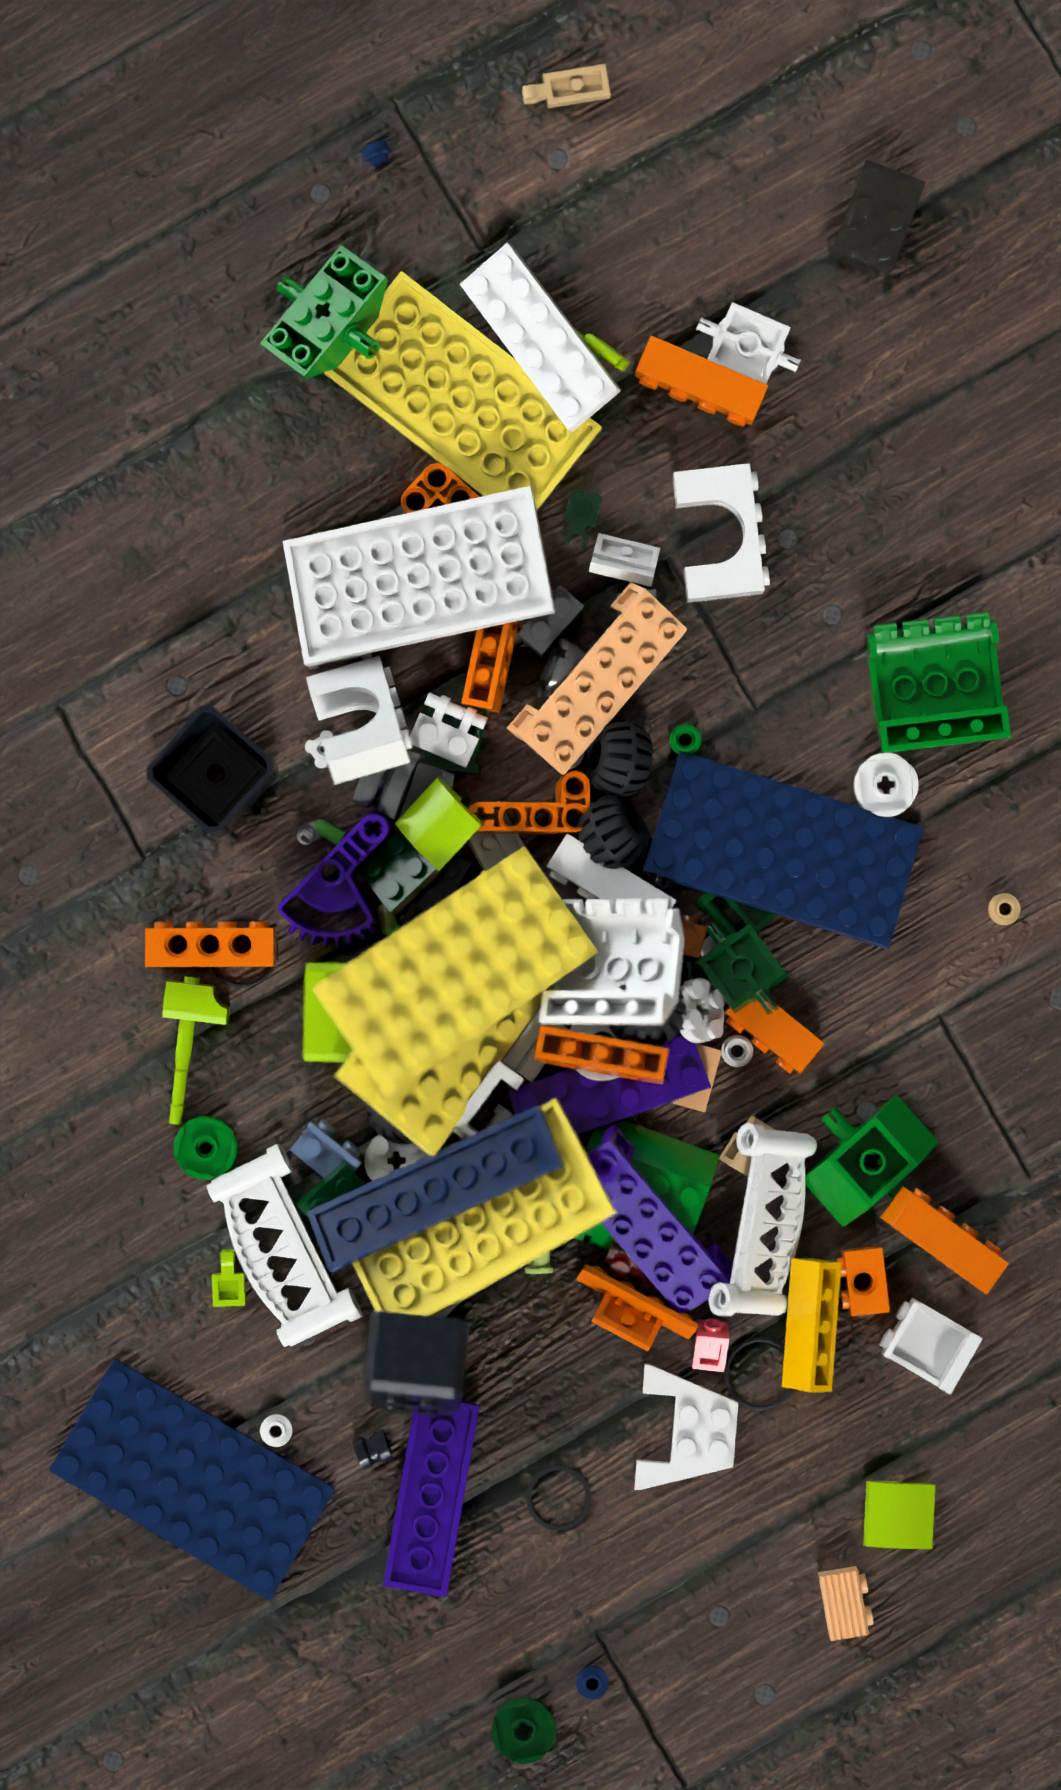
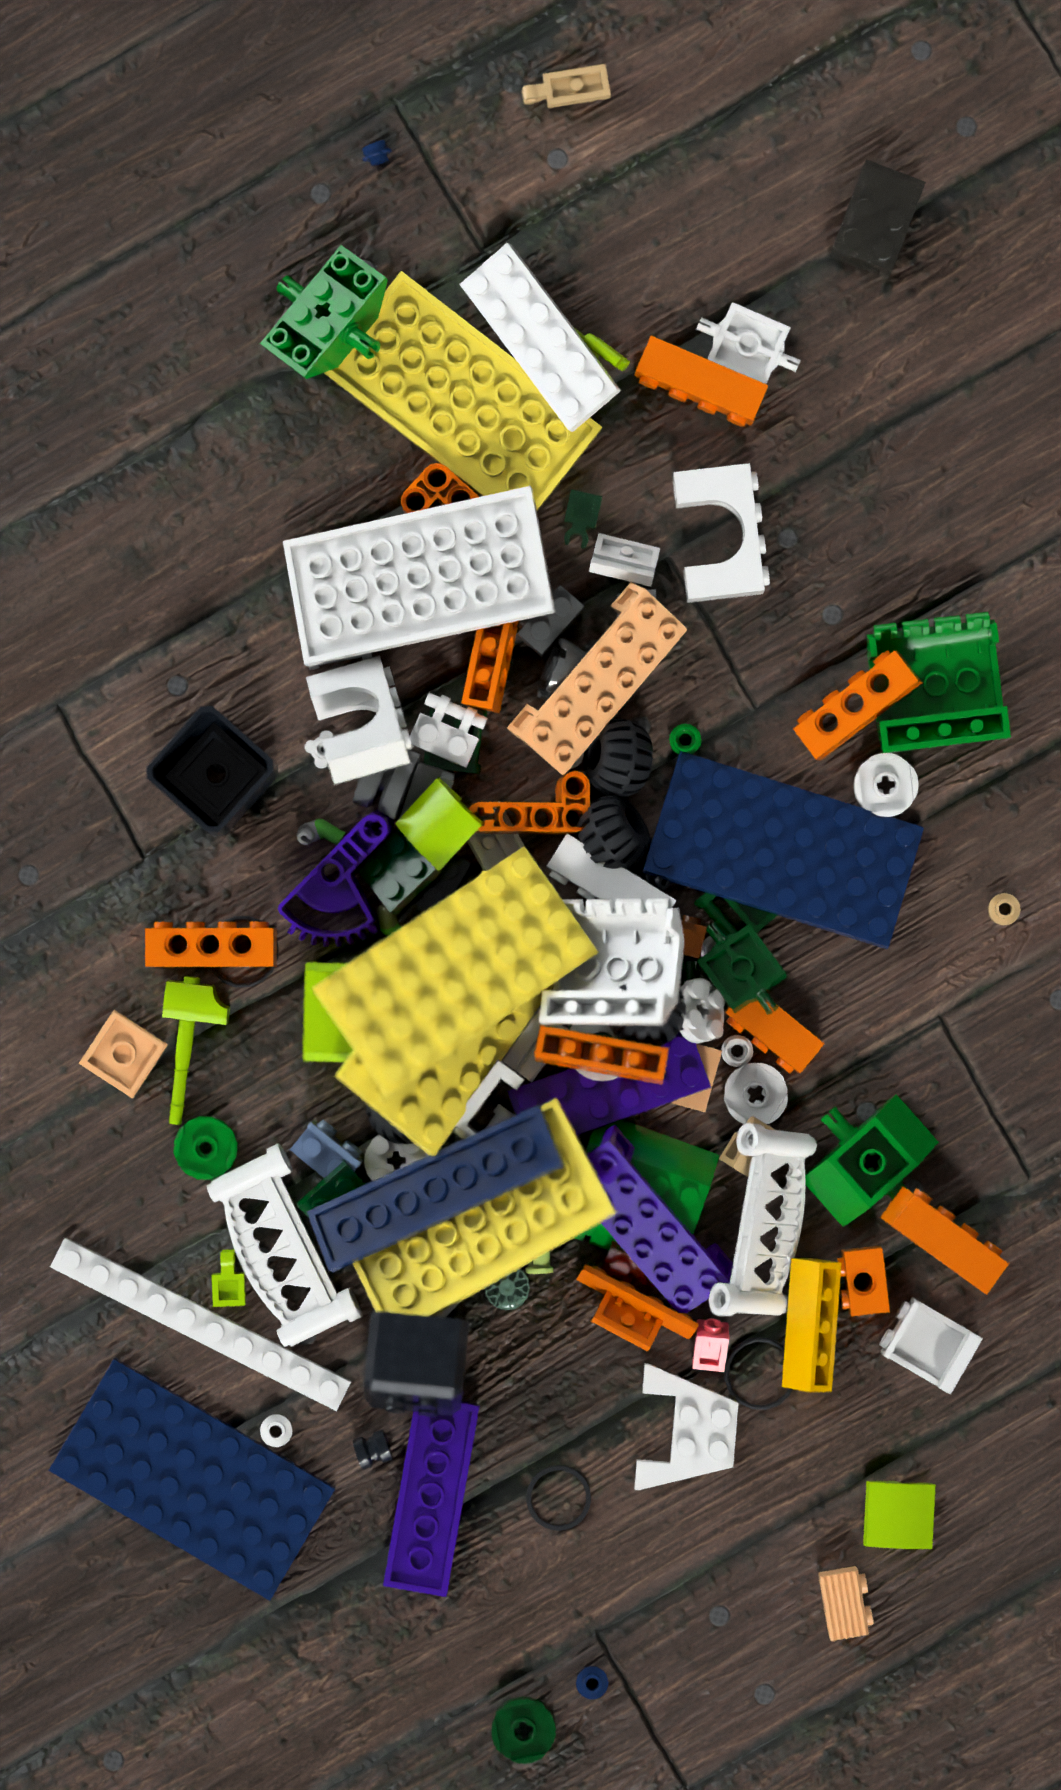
none -> white plate [50,1238,351,1411]
none -> light nougat plate [79,1010,169,1098]
none -> sand green wheel [485,1268,530,1310]
none -> white plate [724,1063,788,1124]
none -> orange brick [793,650,922,761]

